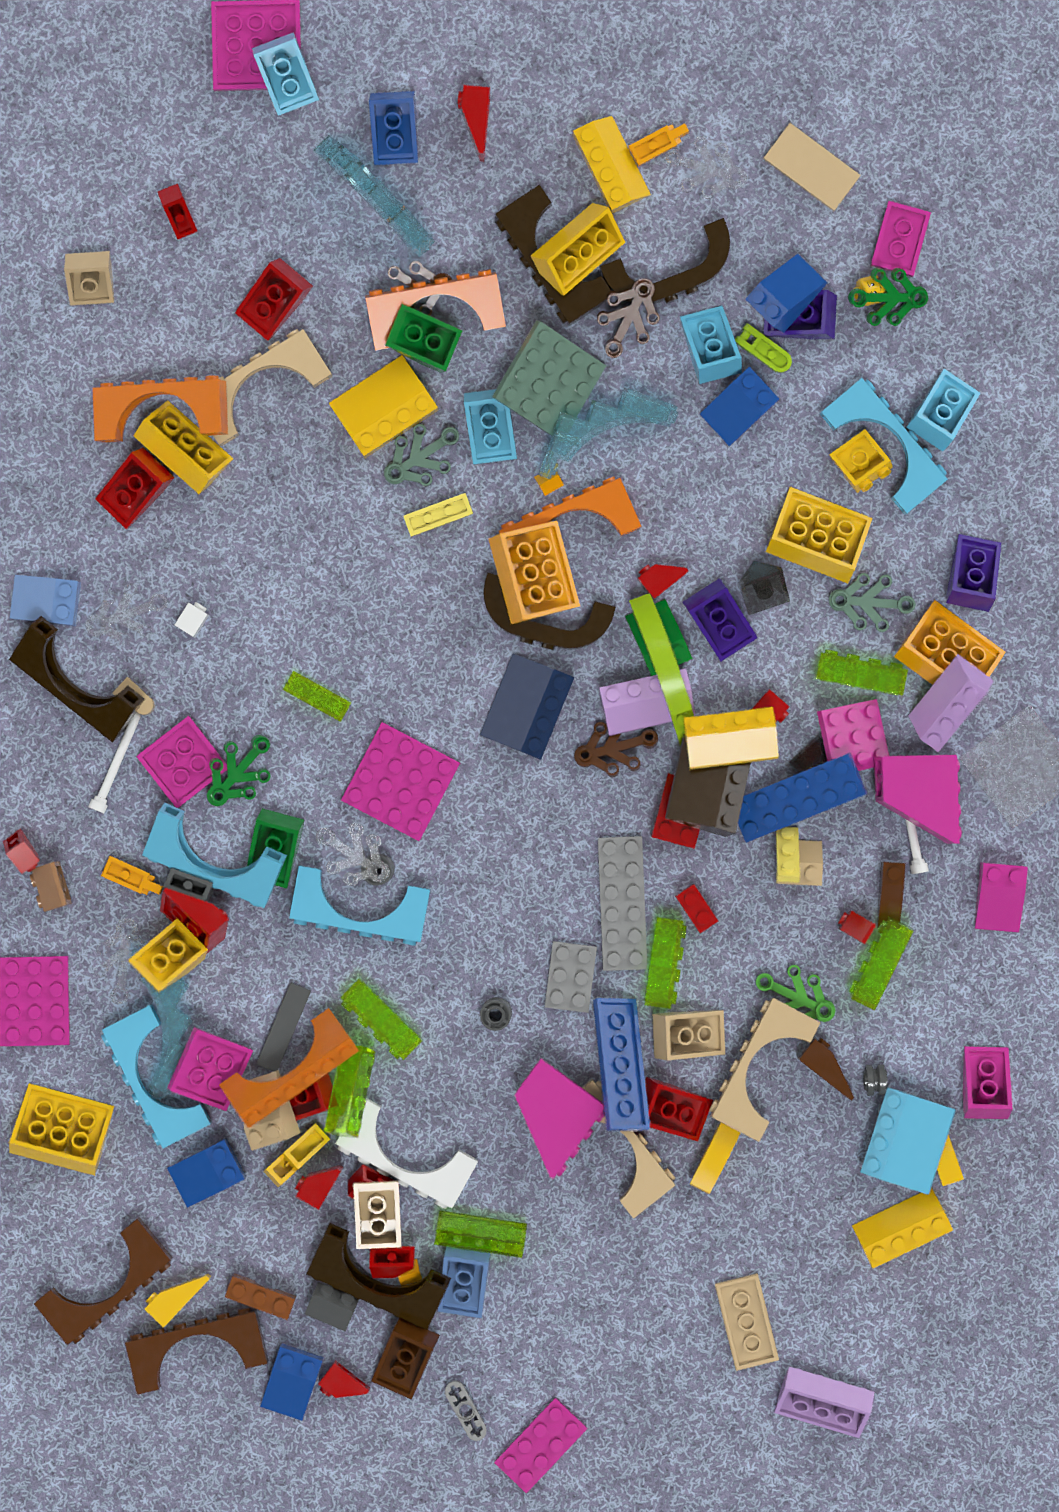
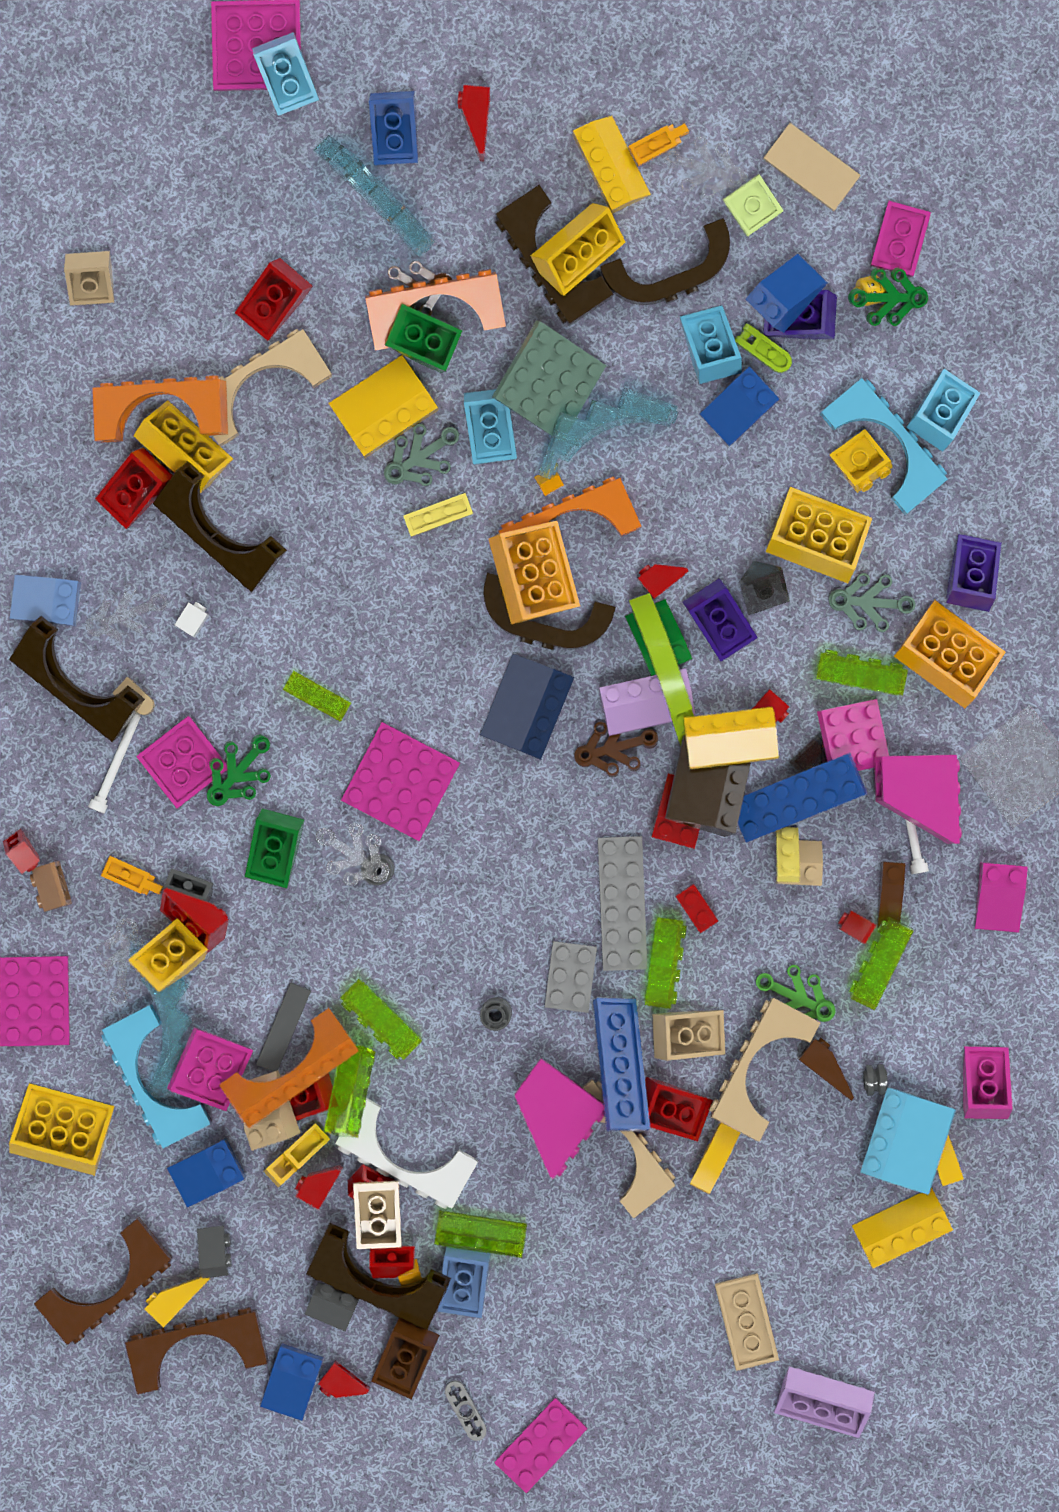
medium azure arch [142,803,287,908] -> none
red slope [157,183,198,240] -> none
dark orange arch [225,1273,297,1320] -> none
medium azure arch [289,866,431,946] -> none
plant [597,278,660,358] -> none
lavender slope [909,654,994,752] -> none
none -> dark brown arch [153,462,287,593]
none -> dark grey brick [197,1226,232,1279]
none -> yellowish green tile [722,174,783,236]

